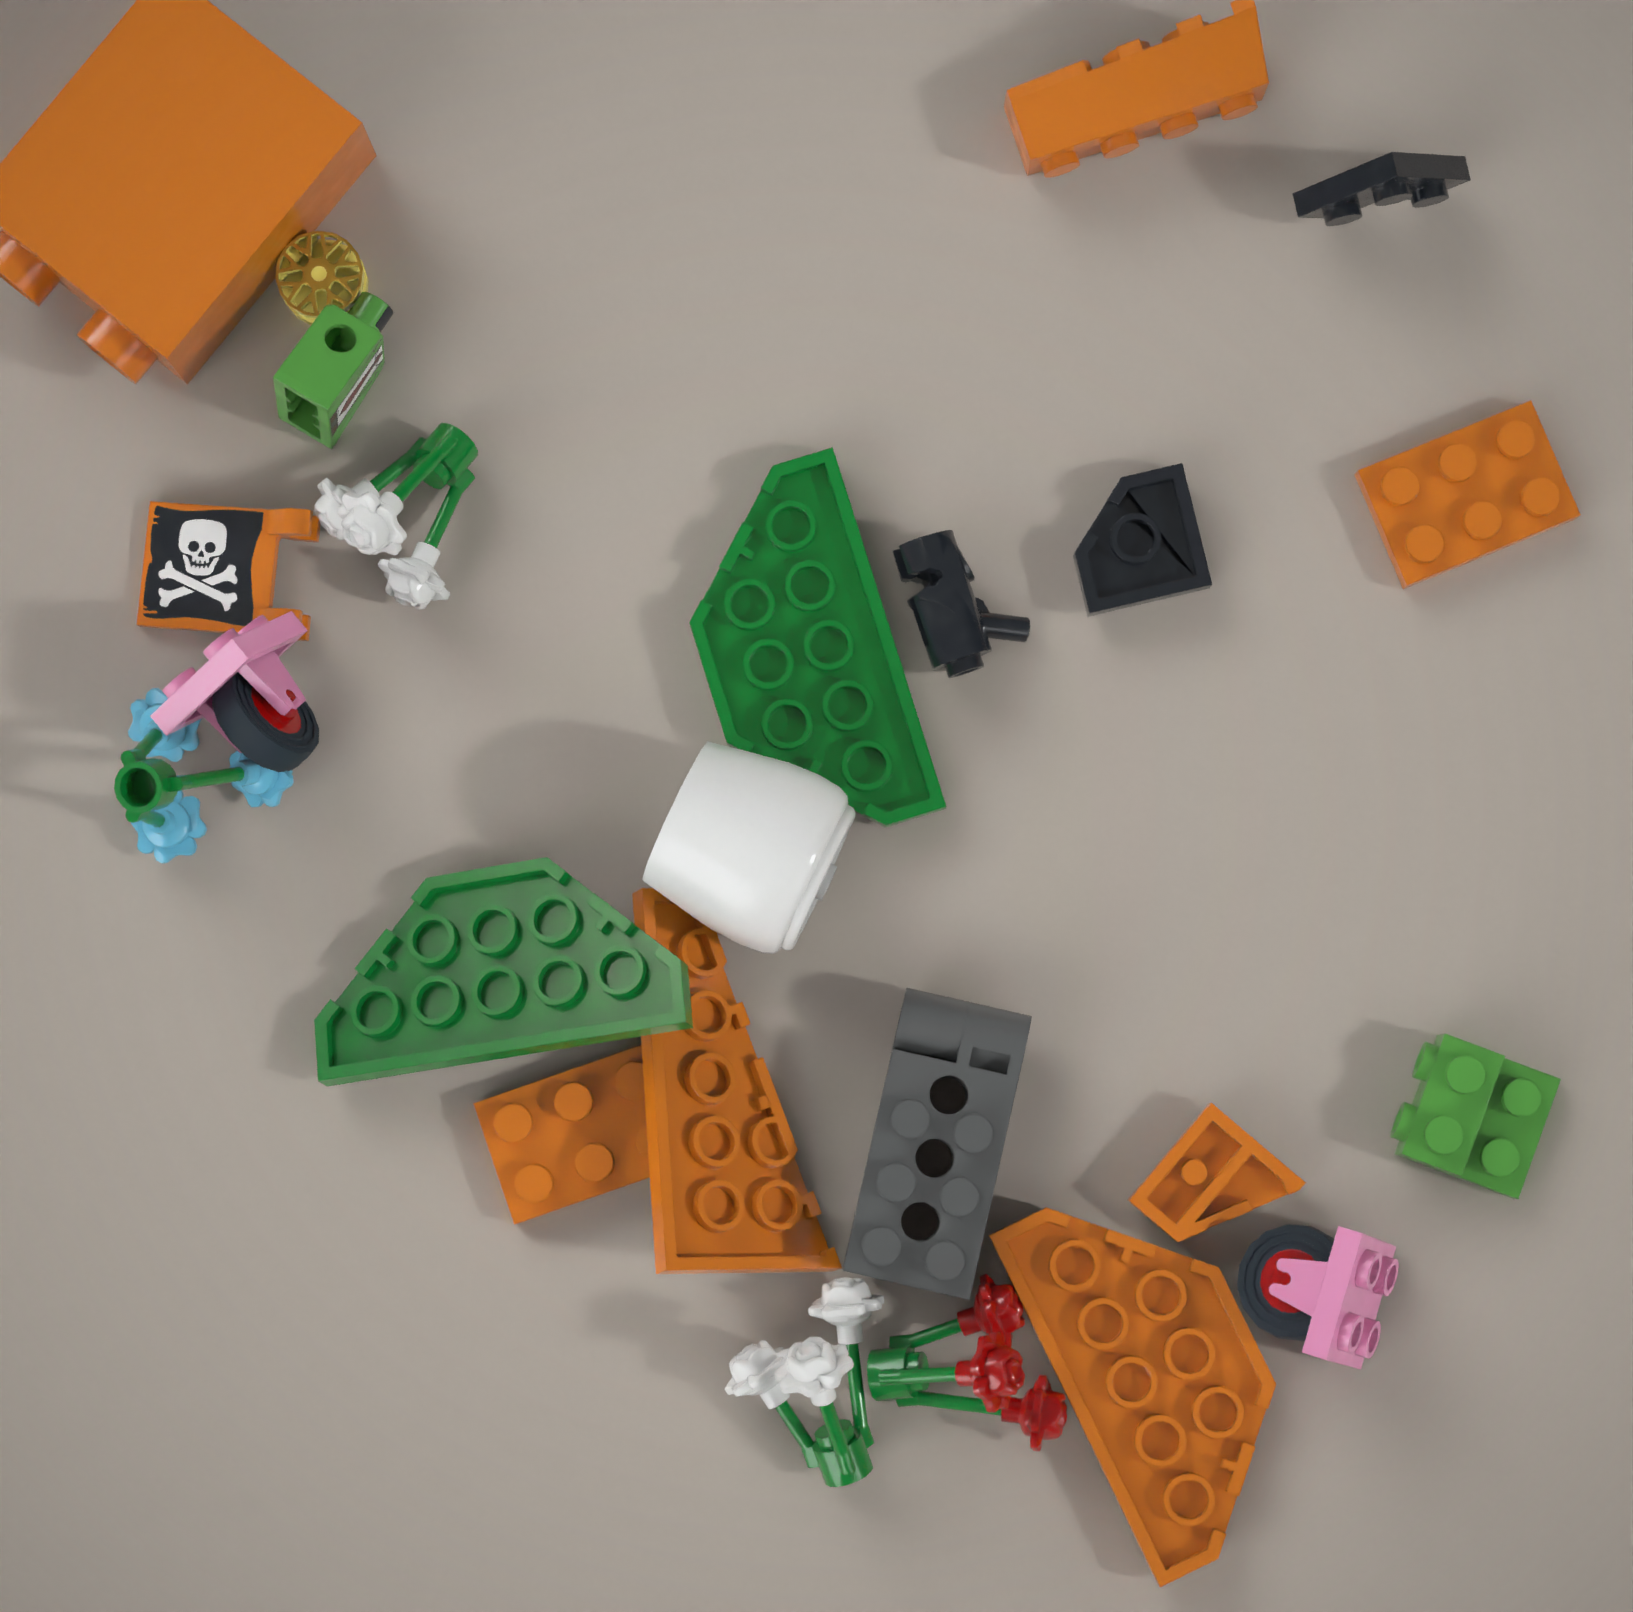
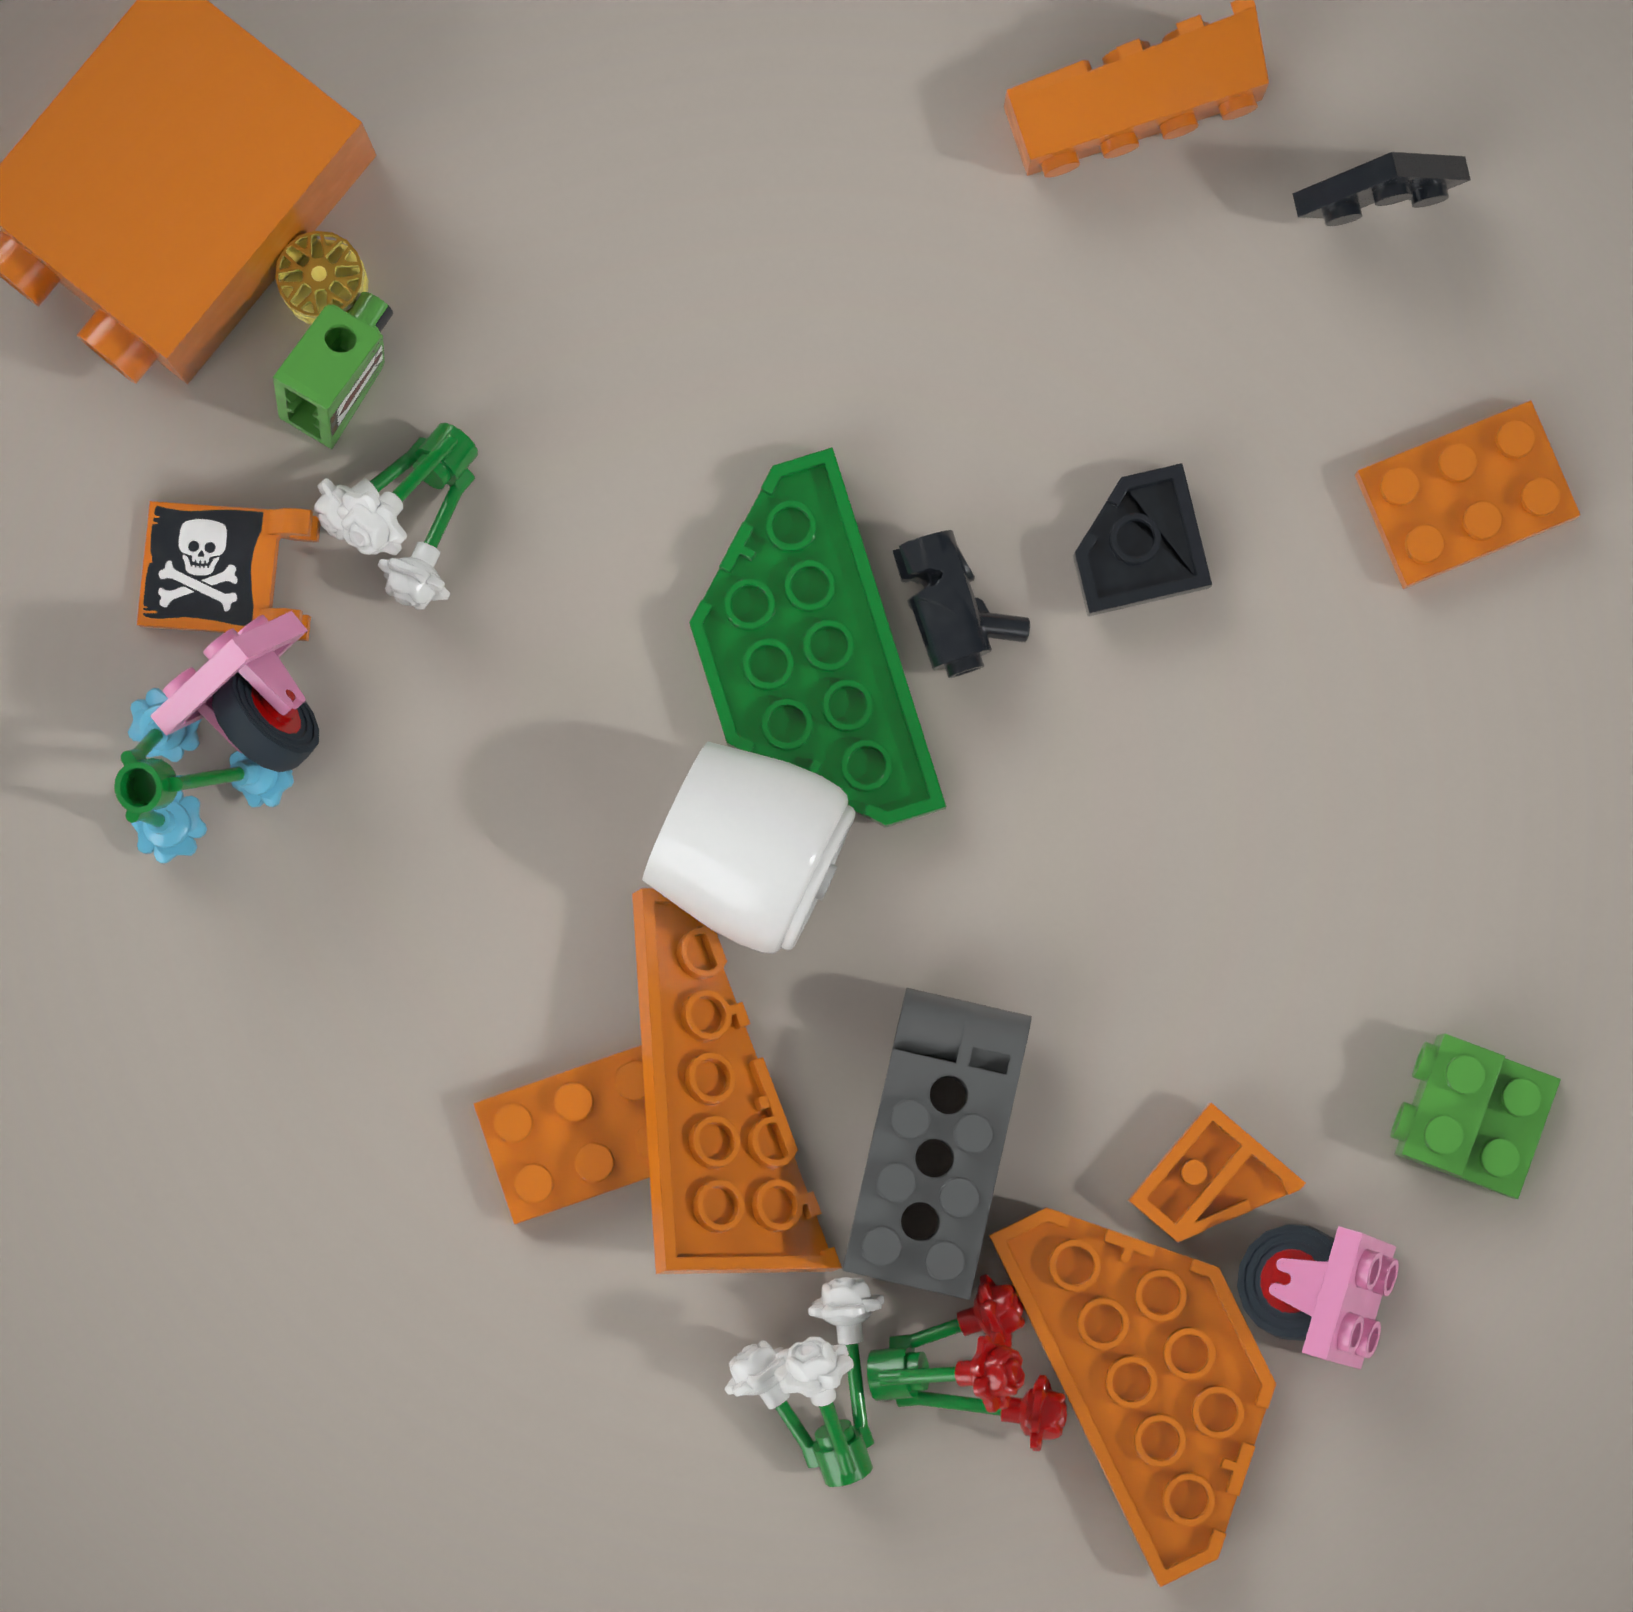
green plate [314,857,693,1087] -> none

